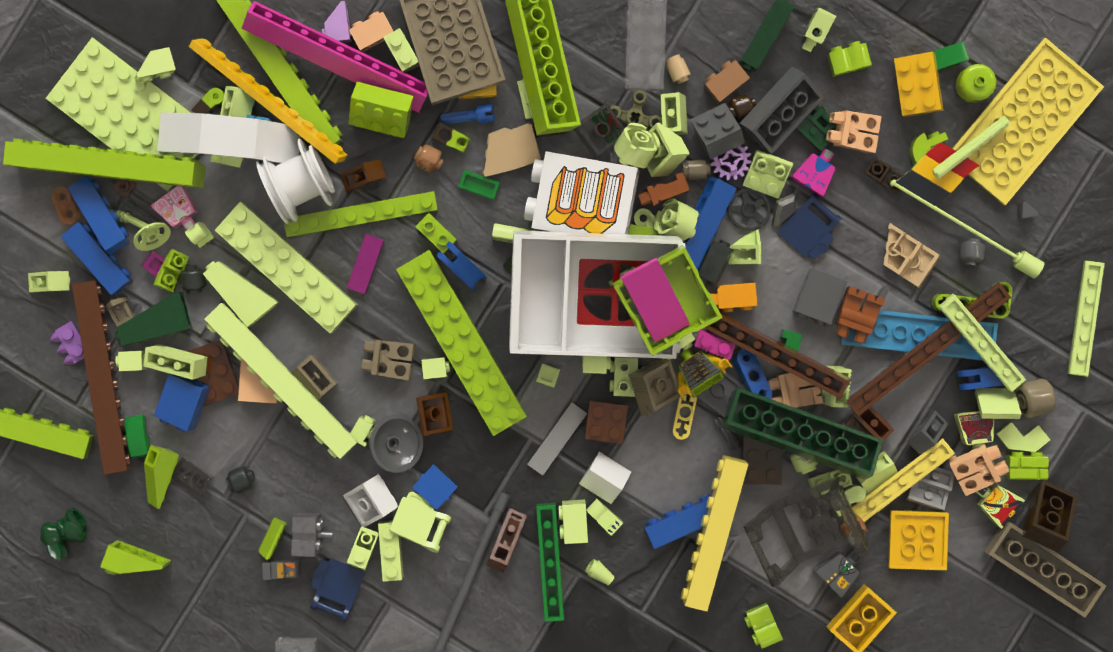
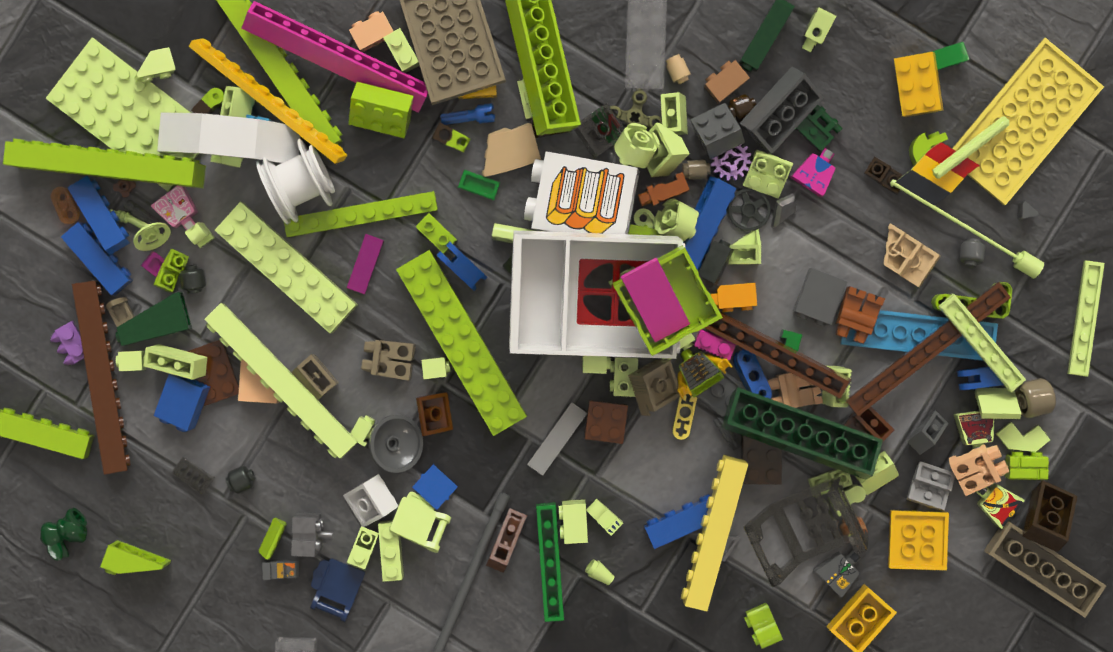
yellowish green slope [28,271,70,292] -> none
green slope [125,414,150,458] -> none
lime slope [144,445,179,509] -> none
yellowish green slope [203,261,279,327] -> none
lavender slope [322,1,352,43] -> none
reddish brown slope [340,159,386,192] -> none
medium nougat head [414,144,443,173] -> none
yellowish green tile [536,363,560,388] -> none
white slope [579,451,631,504] -> none
dark blue piece [778,193,842,259] -> none
yellowish green head [790,454,818,475] -> none
light nougat hips [826,110,882,154] -> none
lime brick [827,41,872,77] -> none
light yellow tile [851,439,955,522] -> none
lime head [955,64,996,103] -> none

